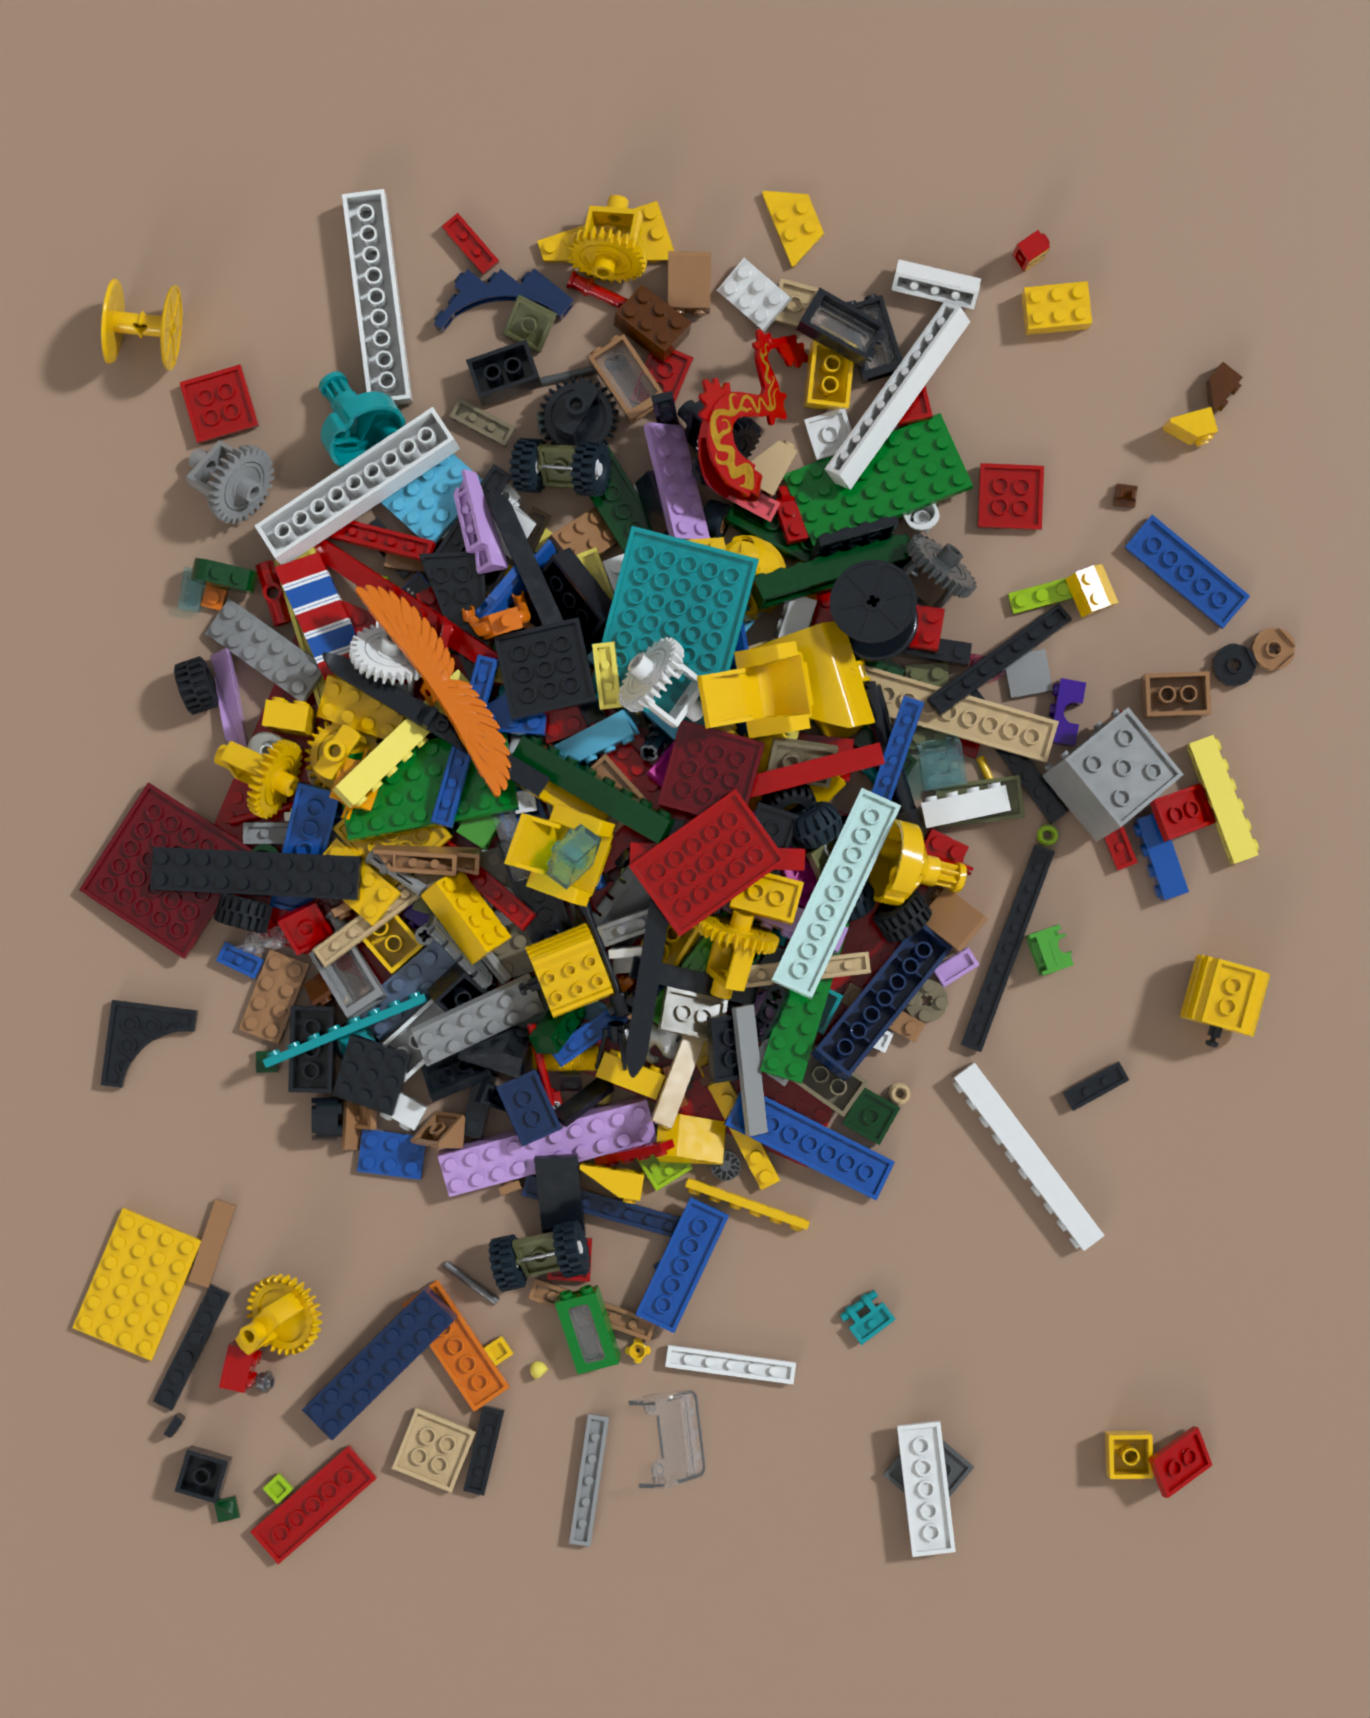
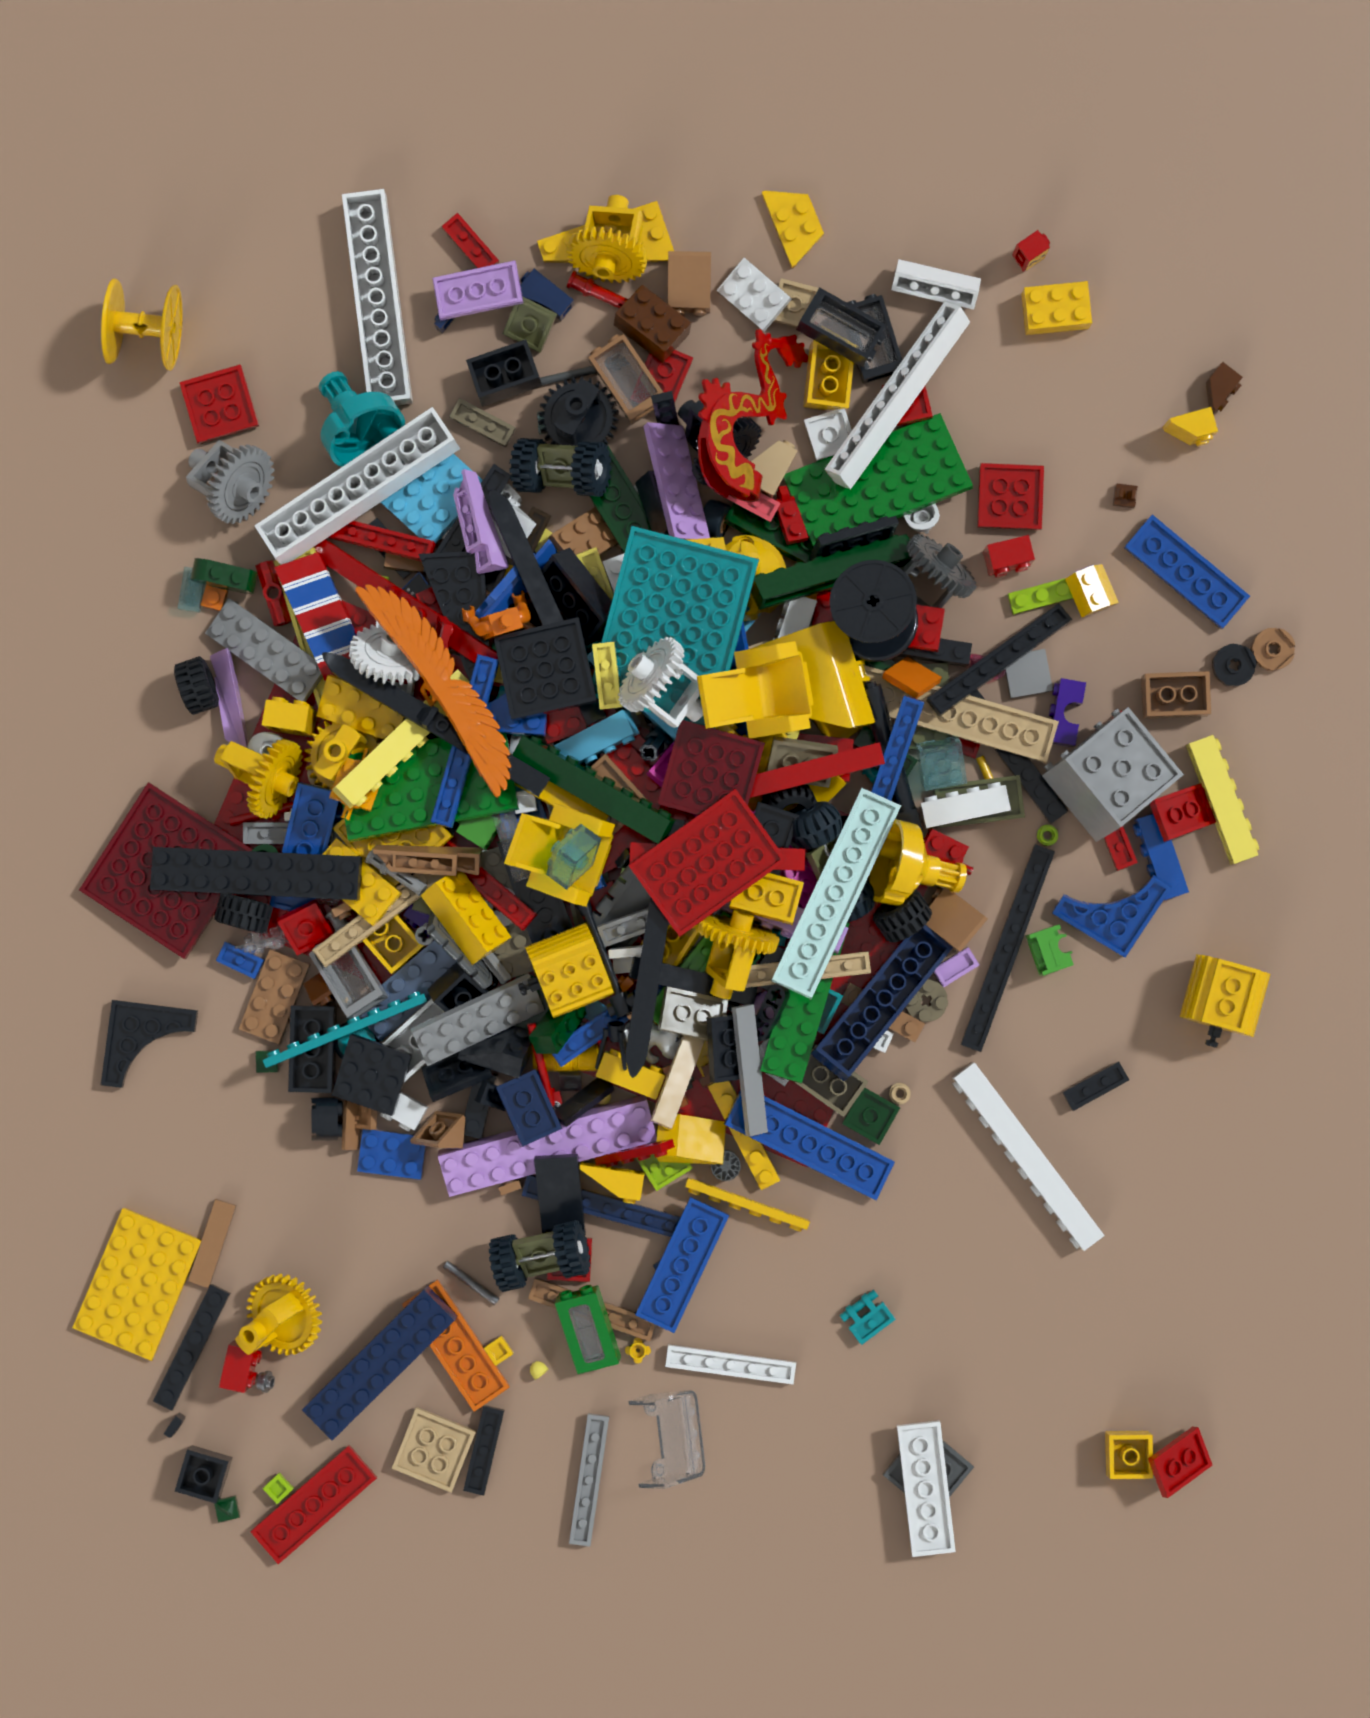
none -> lavender tile [432,261,523,320]
none -> orange tile [882,656,942,699]
none -> red brick [983,535,1035,578]
none -> blue plate [1052,874,1172,958]

